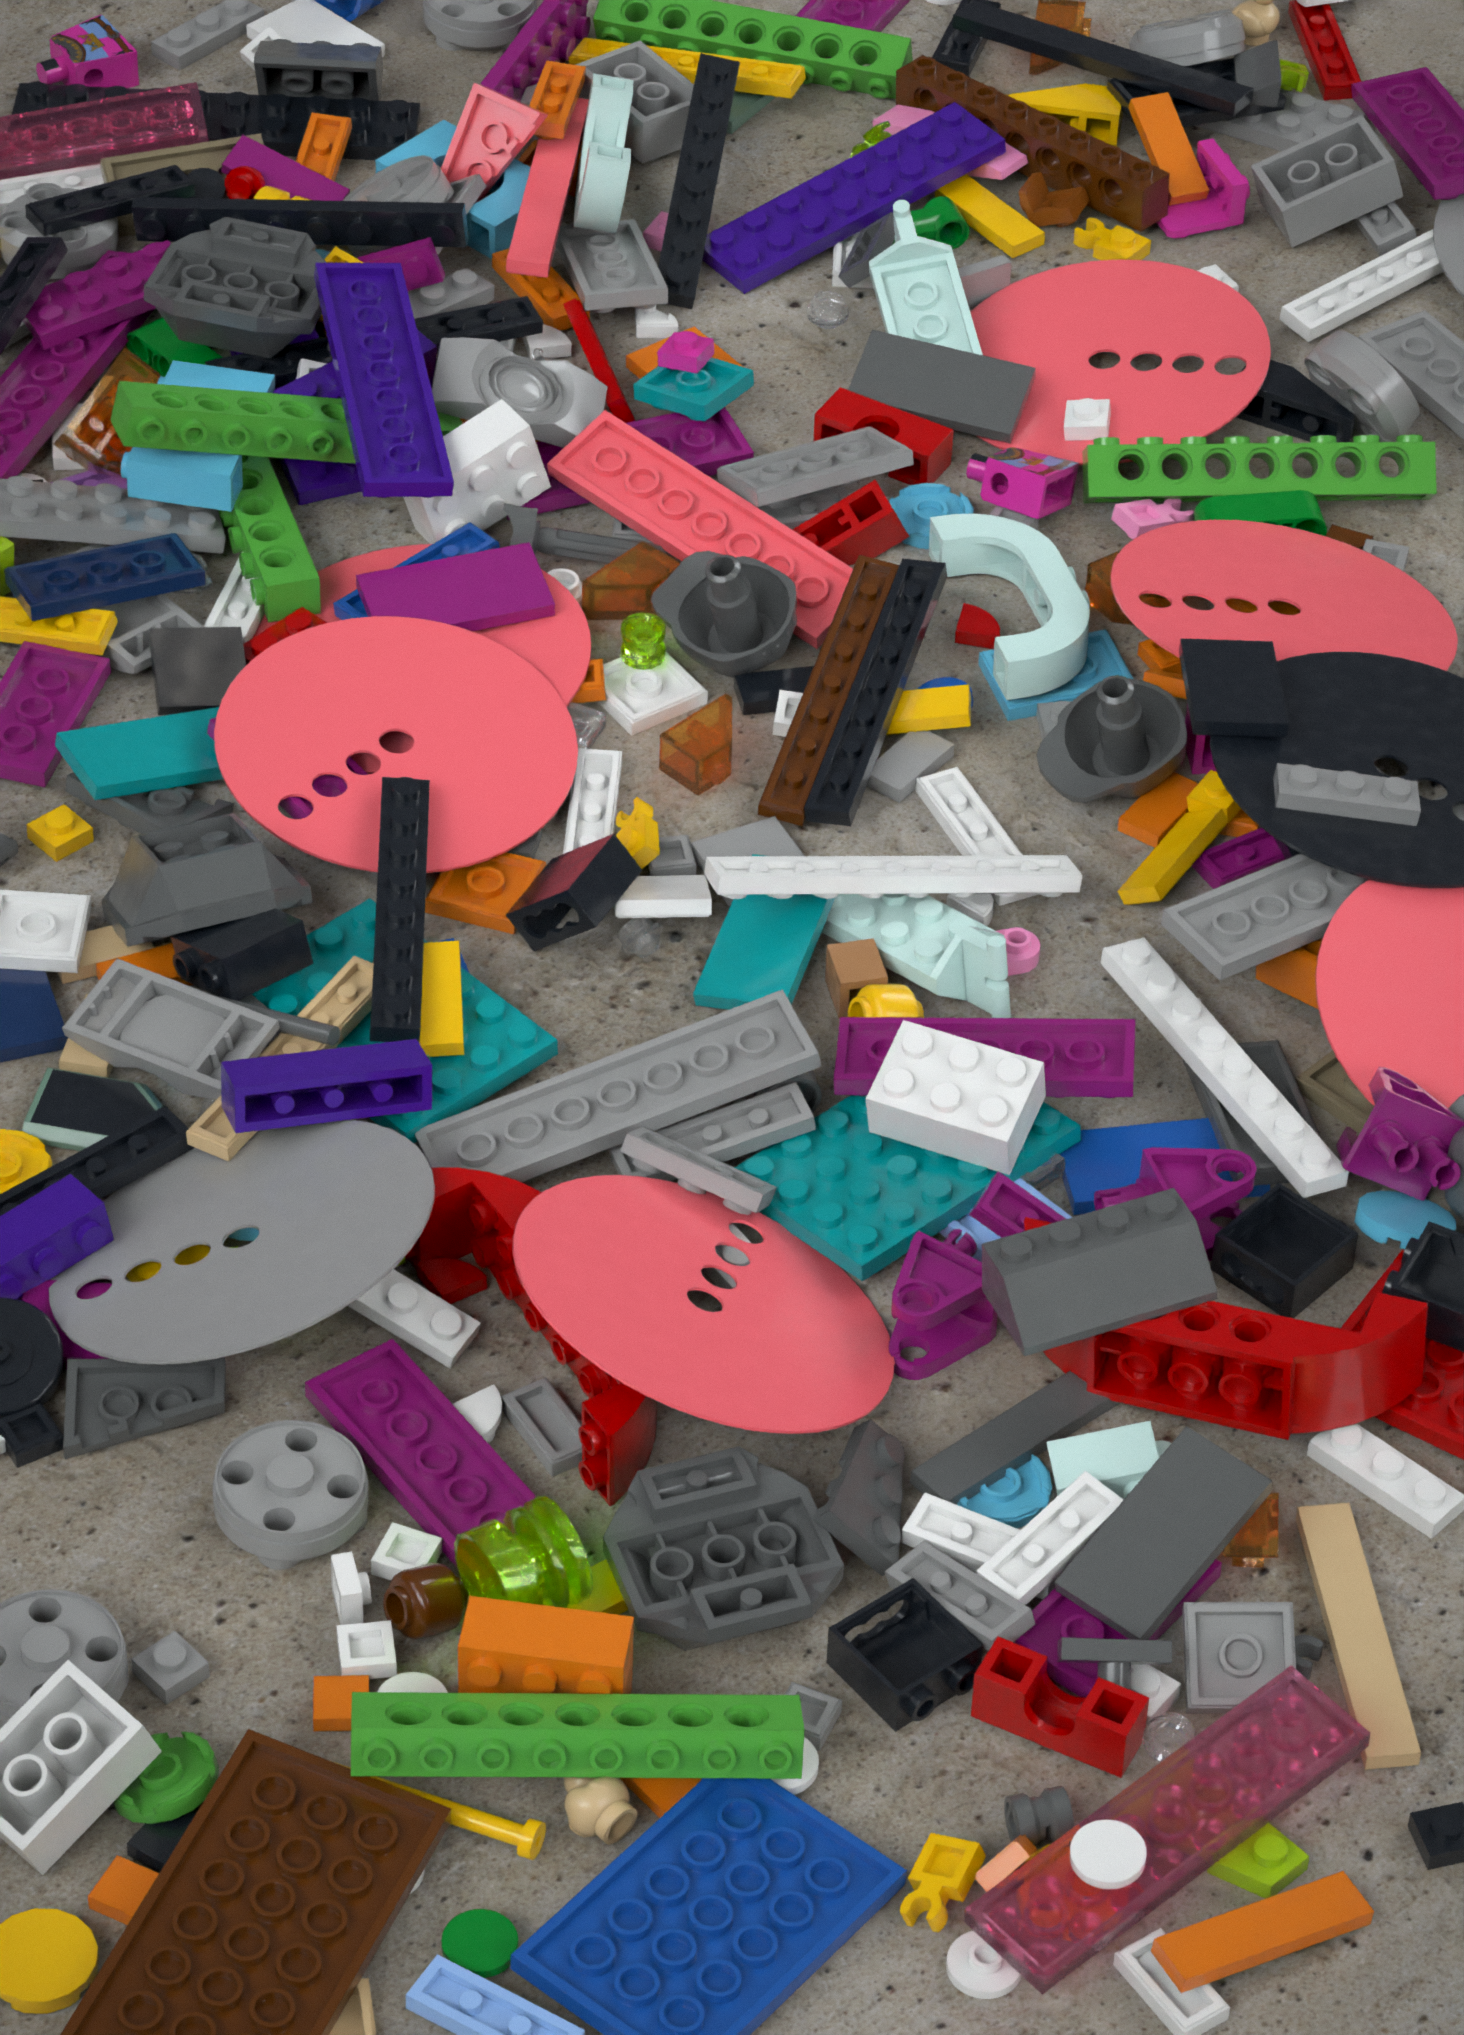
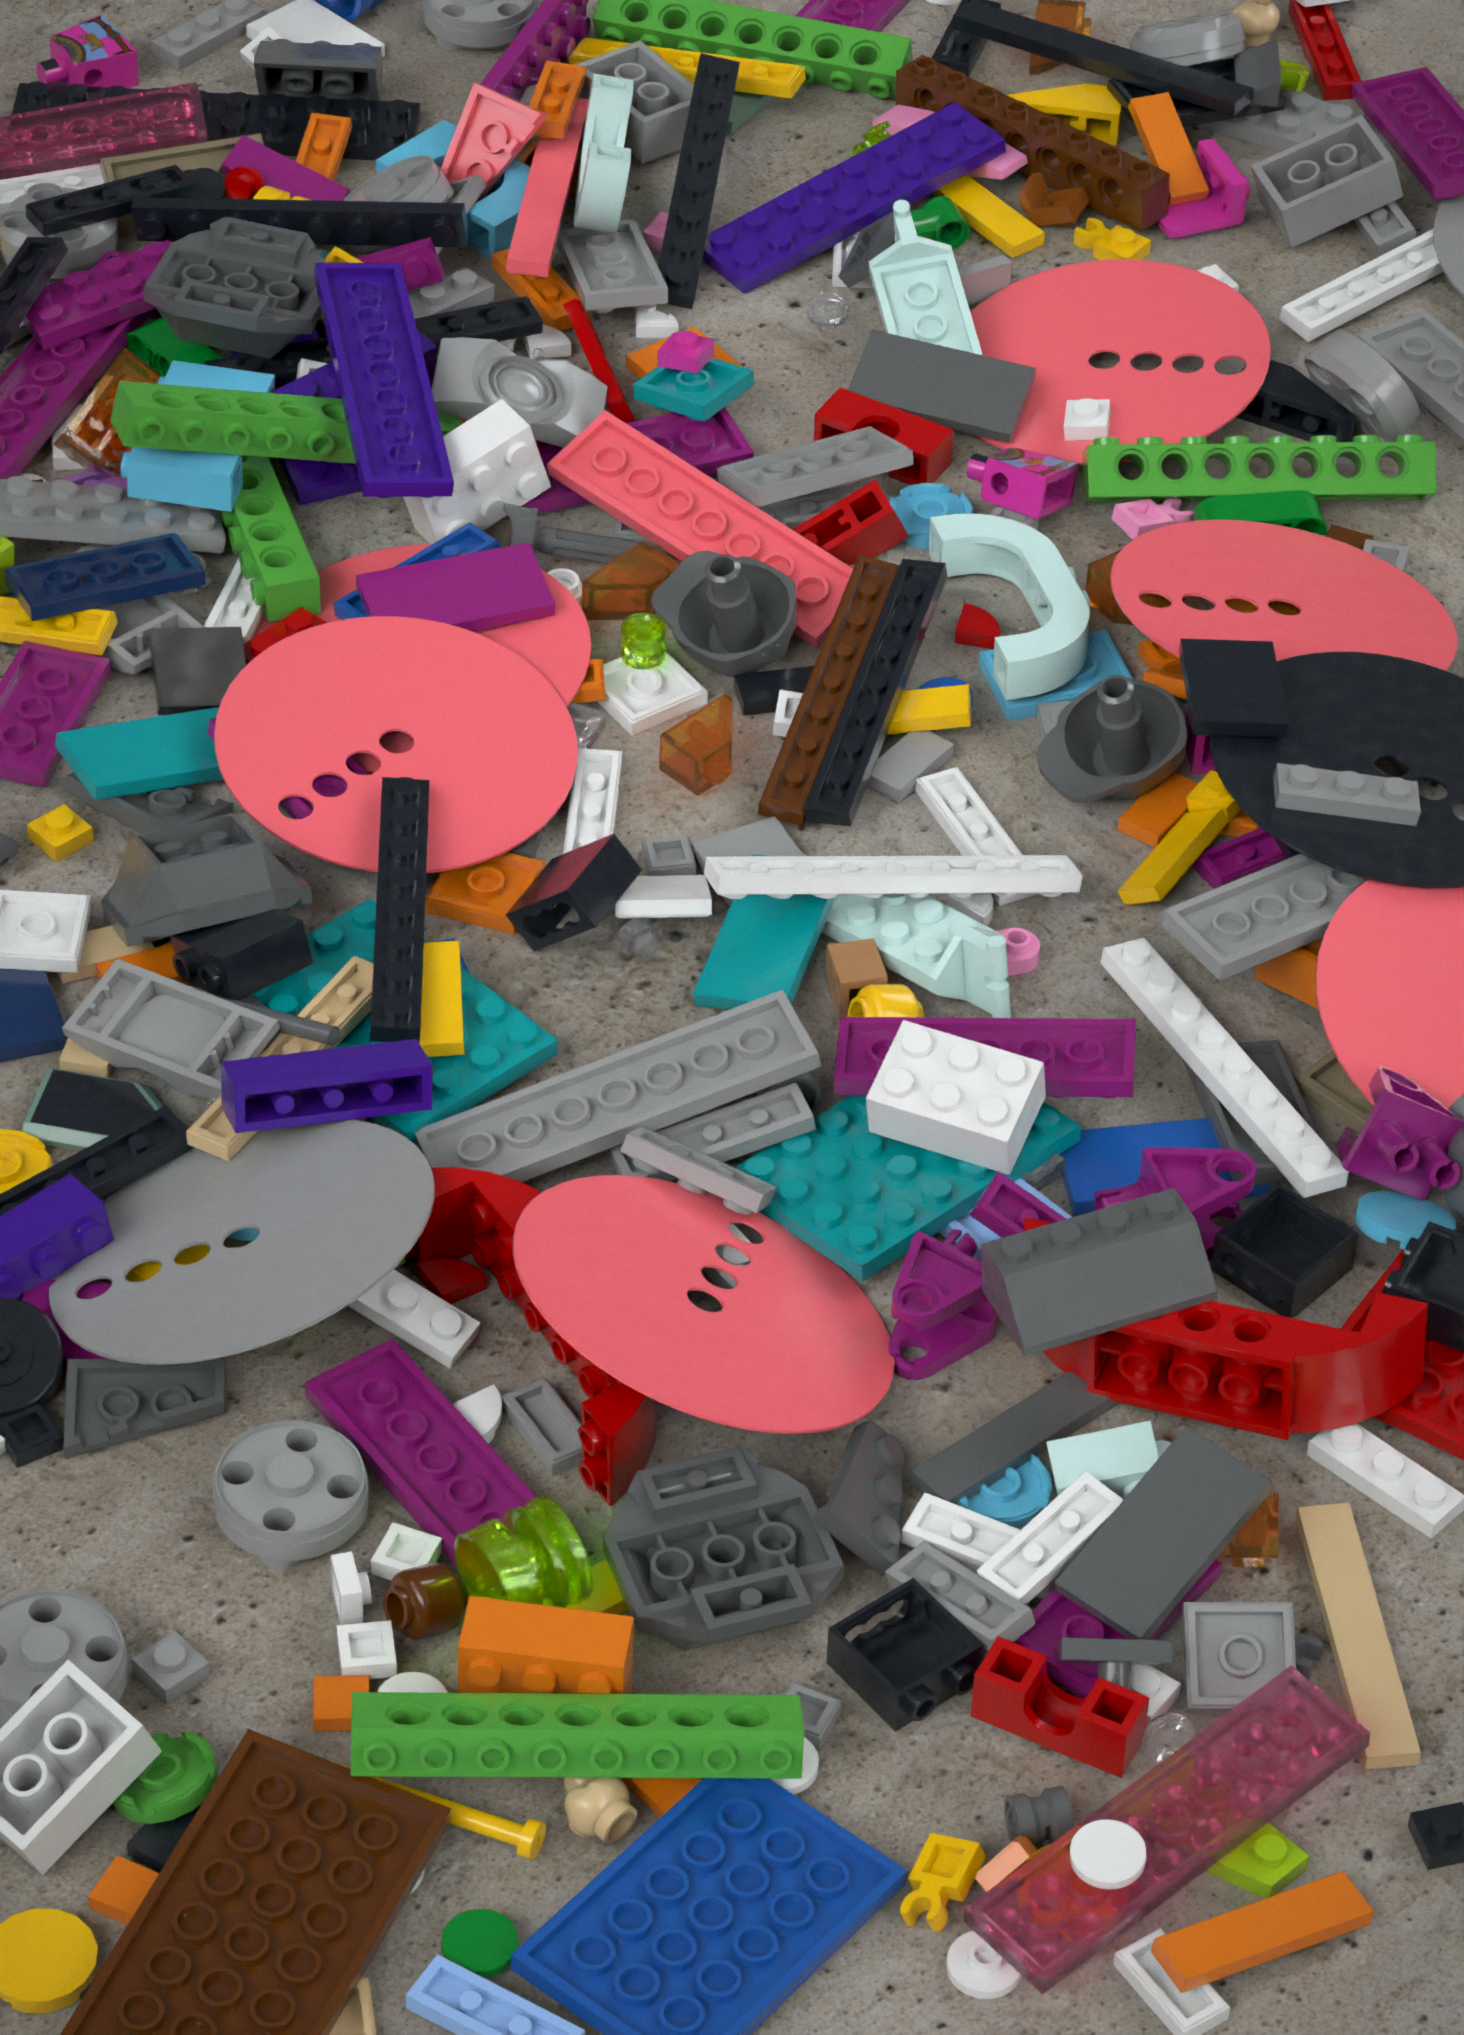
yellow plate [616,797,660,869] -> none

